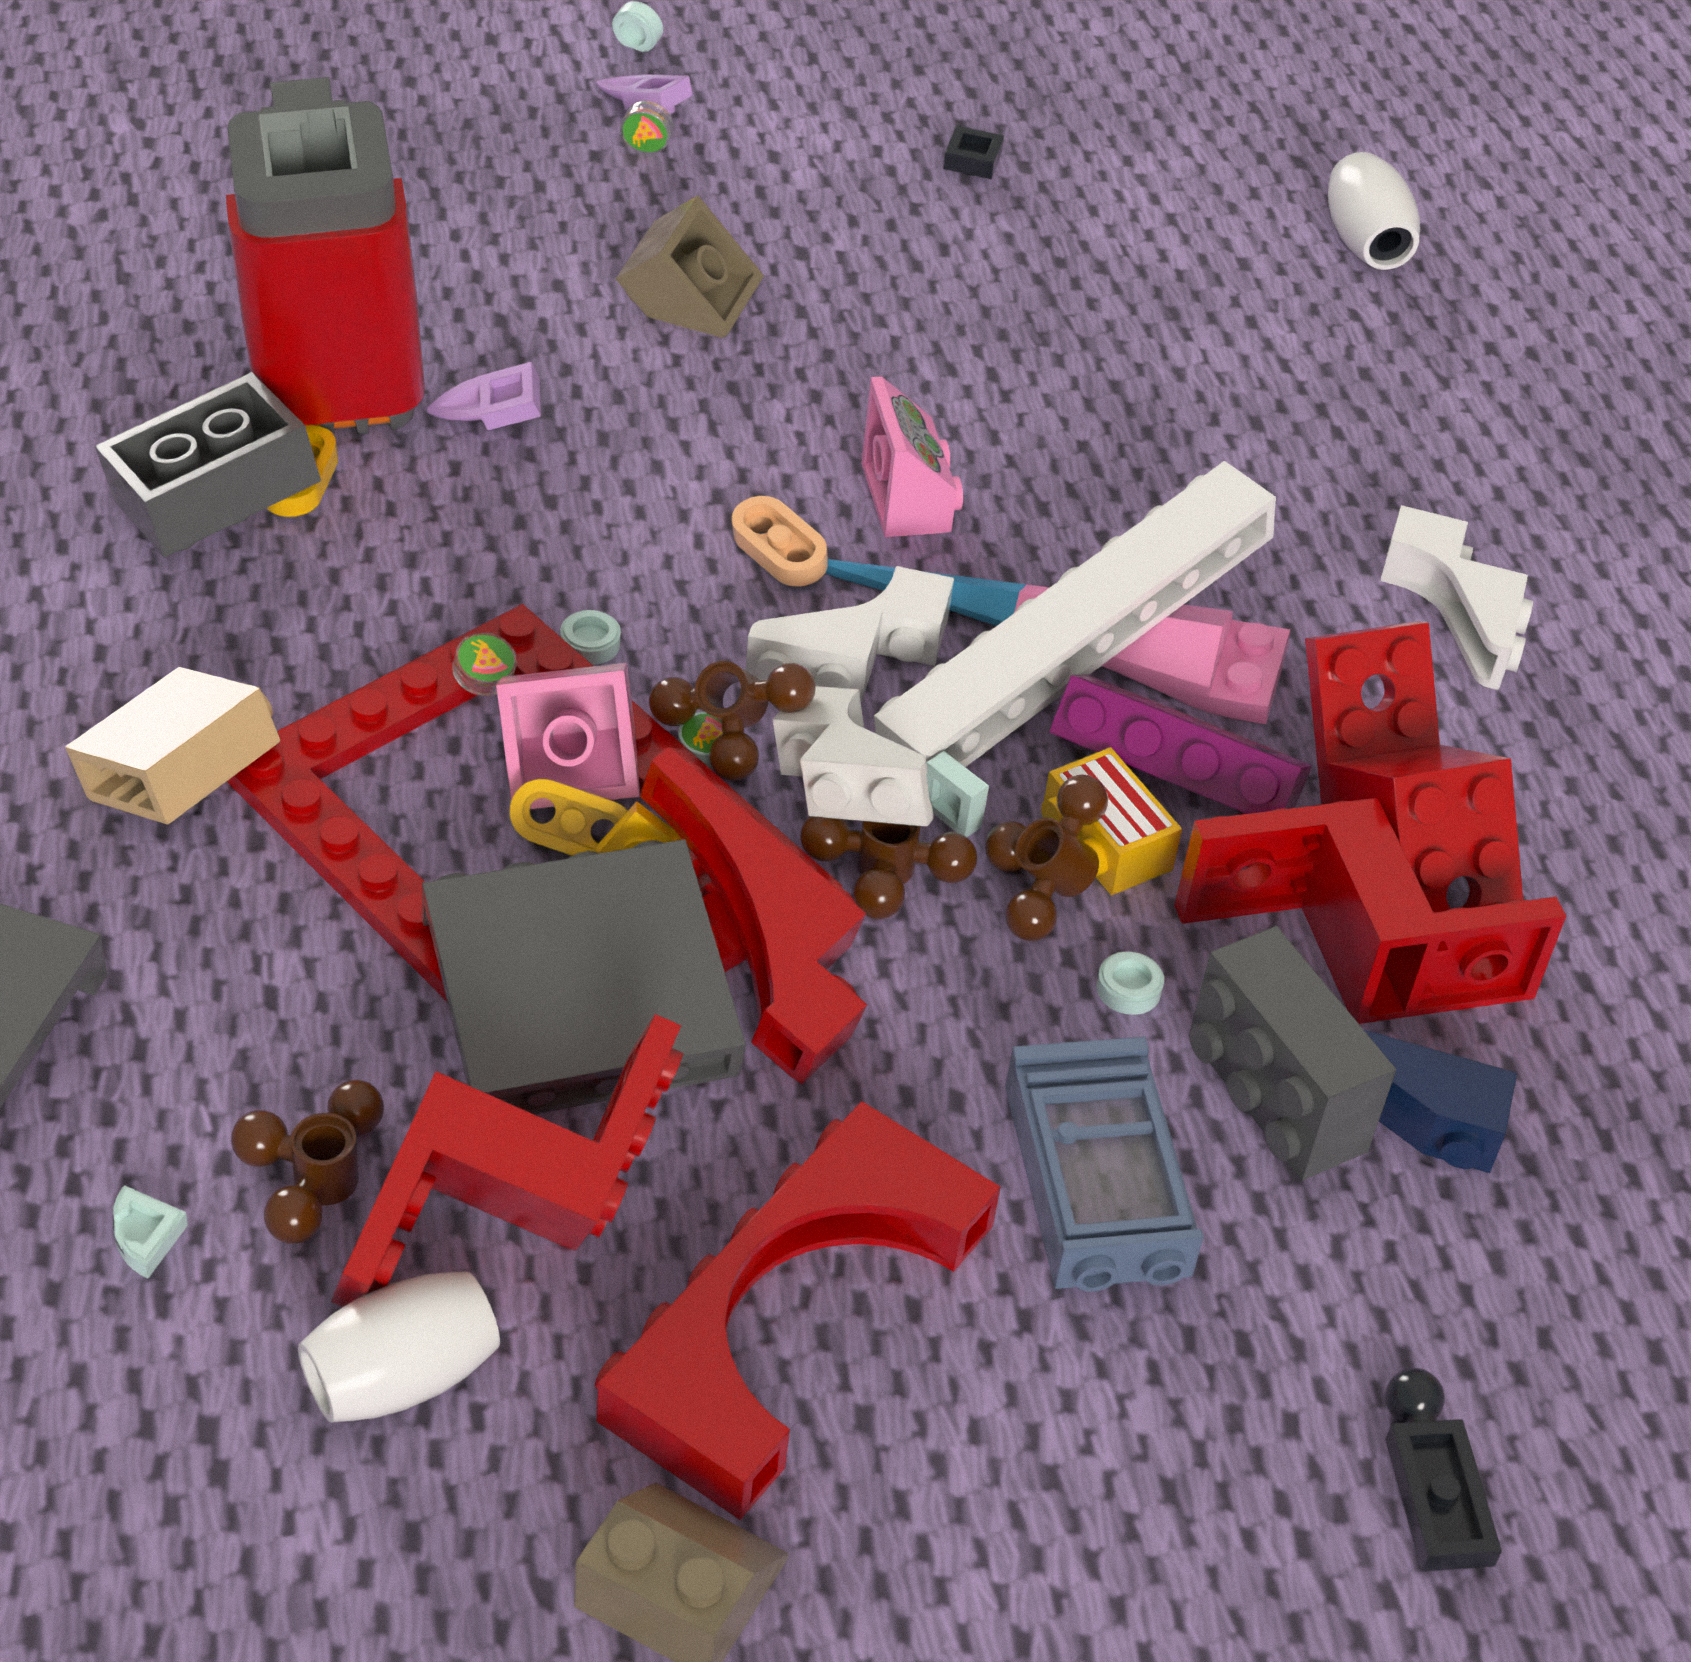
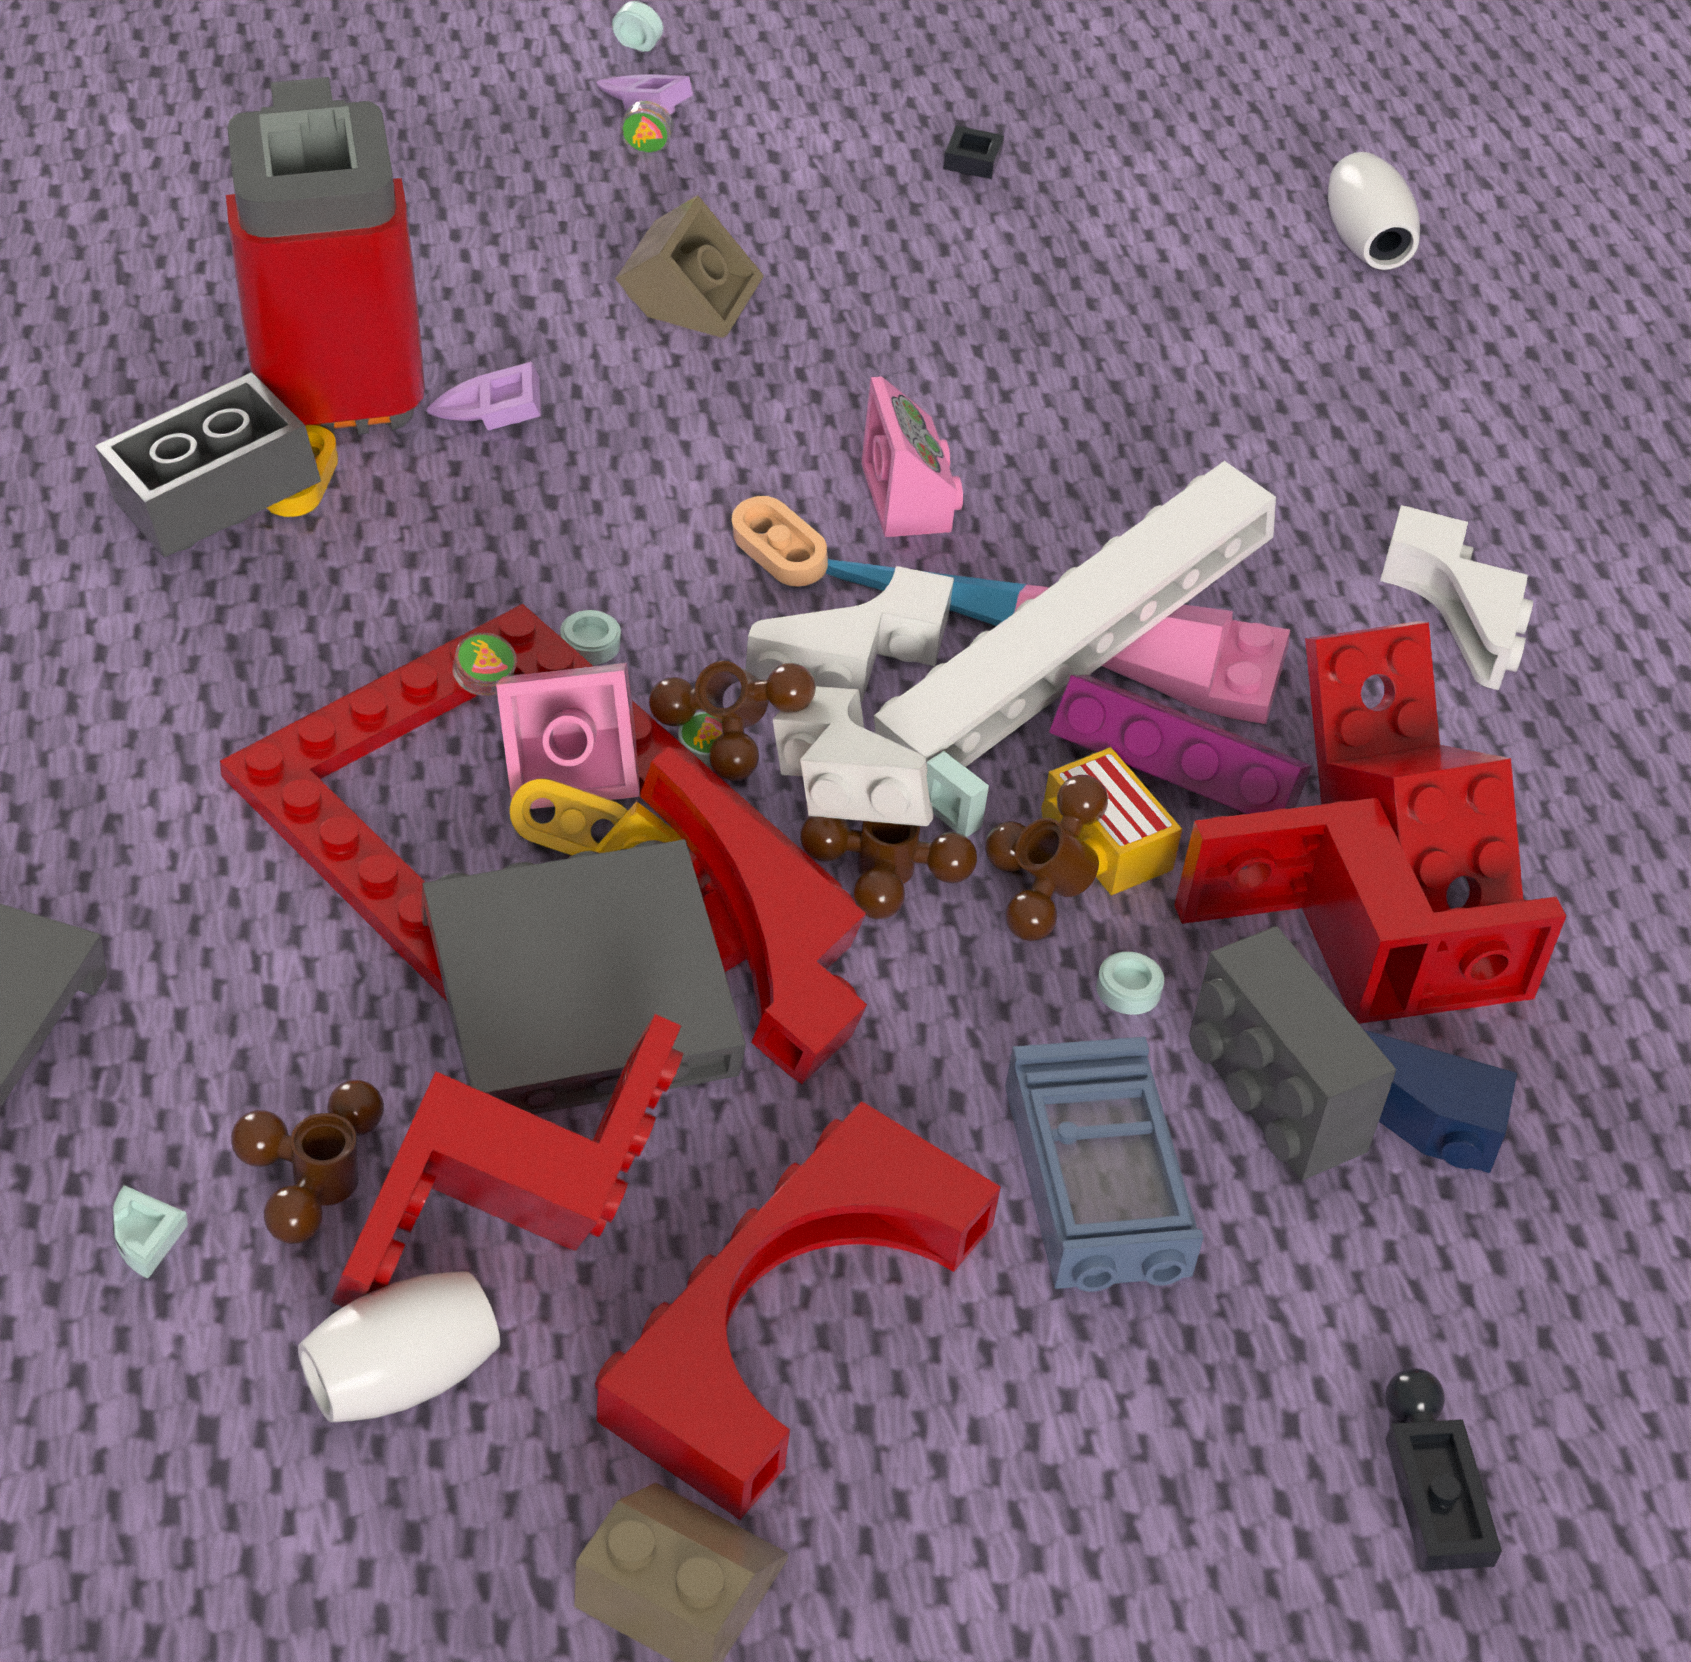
tan brick [65,667,280,825] -> none

